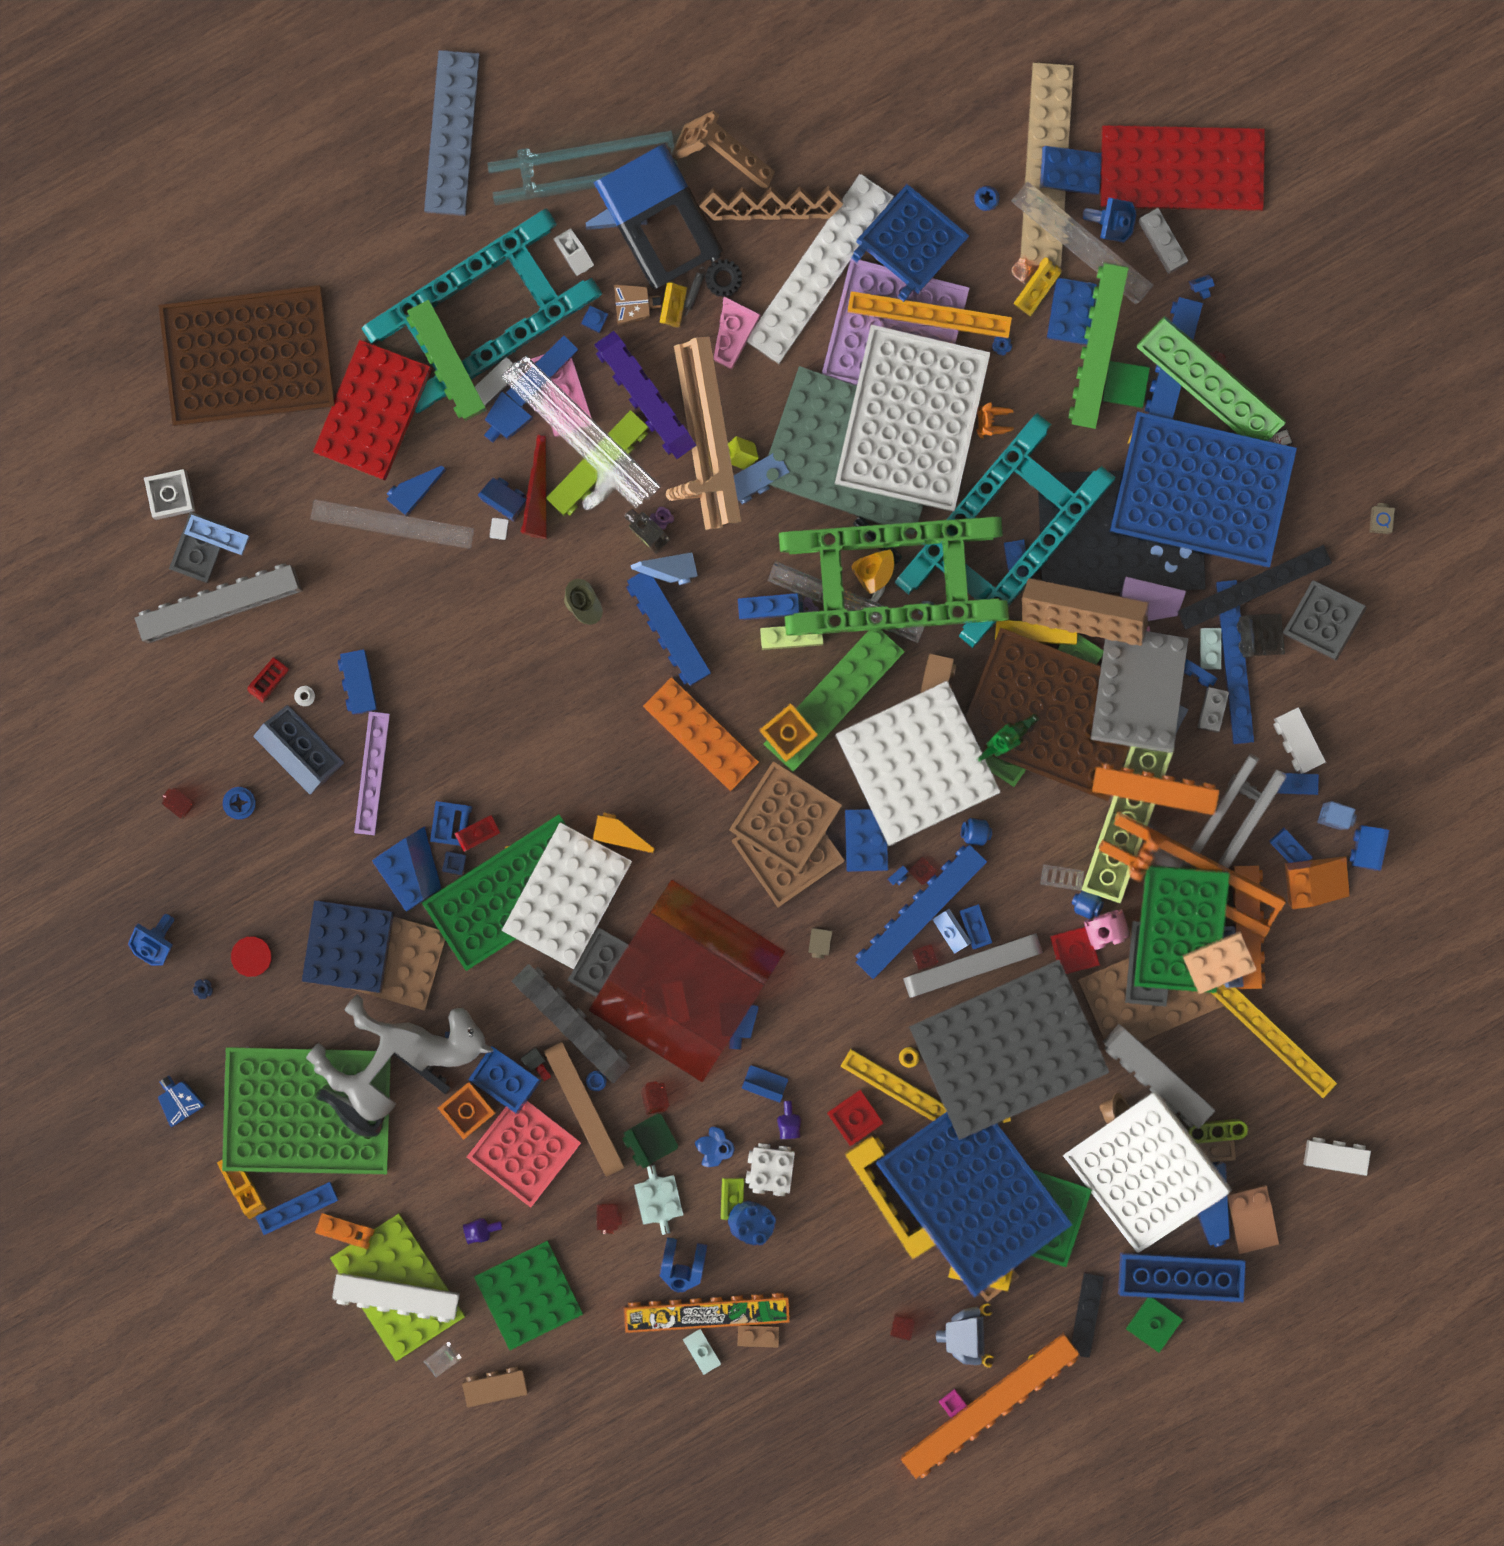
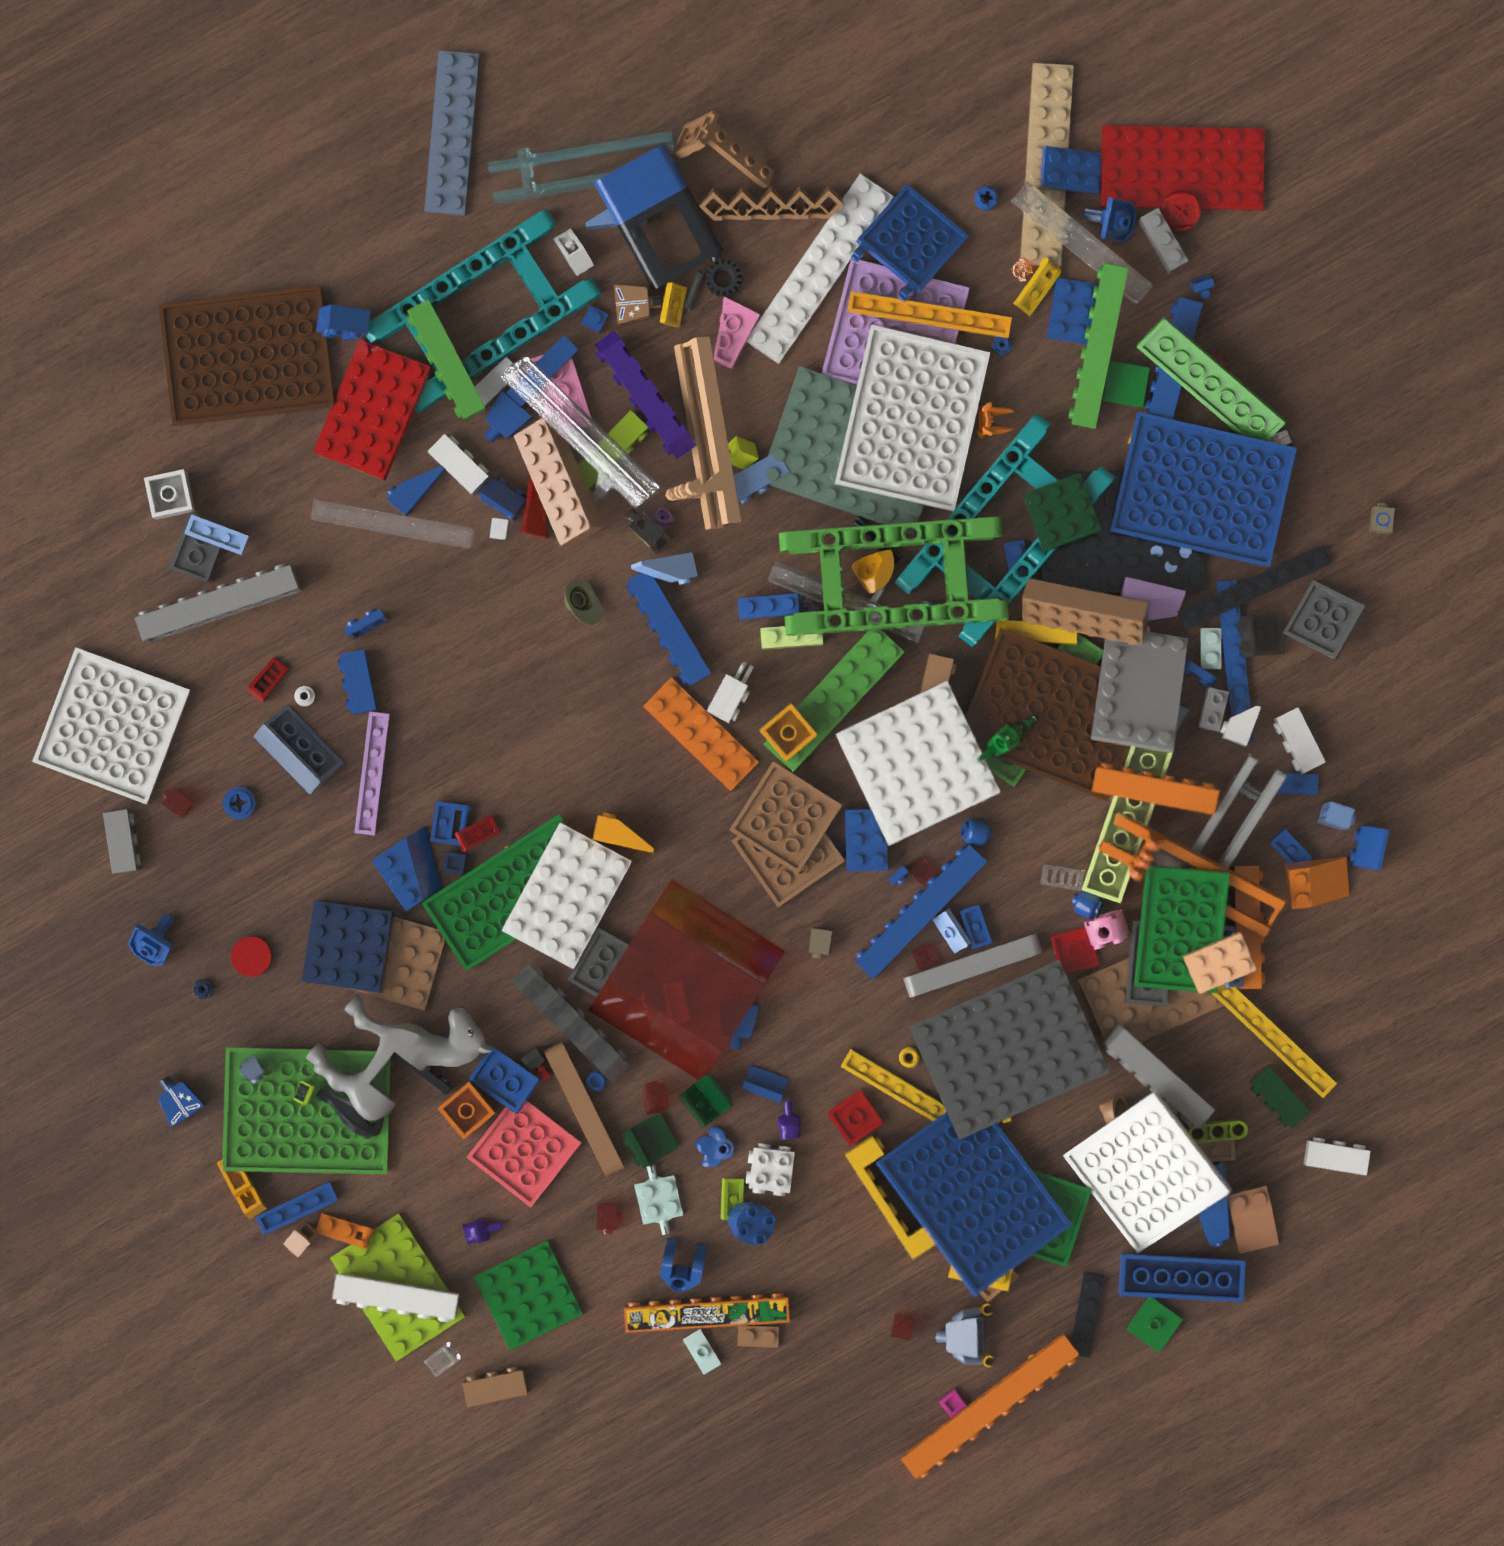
none -> white plate [32,647,191,805]
none -> light grey brick [103,809,142,874]
none -> sand blue plate [239,1055,265,1084]
none -> brick [283,1220,319,1257]
none -> slope [293,1081,315,1105]
none -> blue brick [316,304,370,341]
none -> blue plate [344,608,389,640]
none -> white brick [427,434,489,495]
none -> brick [514,417,604,546]
none -> dark green bracket [678,1073,733,1128]
none -> white brick [707,661,754,723]
none -> dark green plate [1022,473,1102,552]
none -> red tile [1160,191,1201,232]
none -> white slope [1220,706,1261,746]
none -> dark green brick [1249,1066,1310,1128]

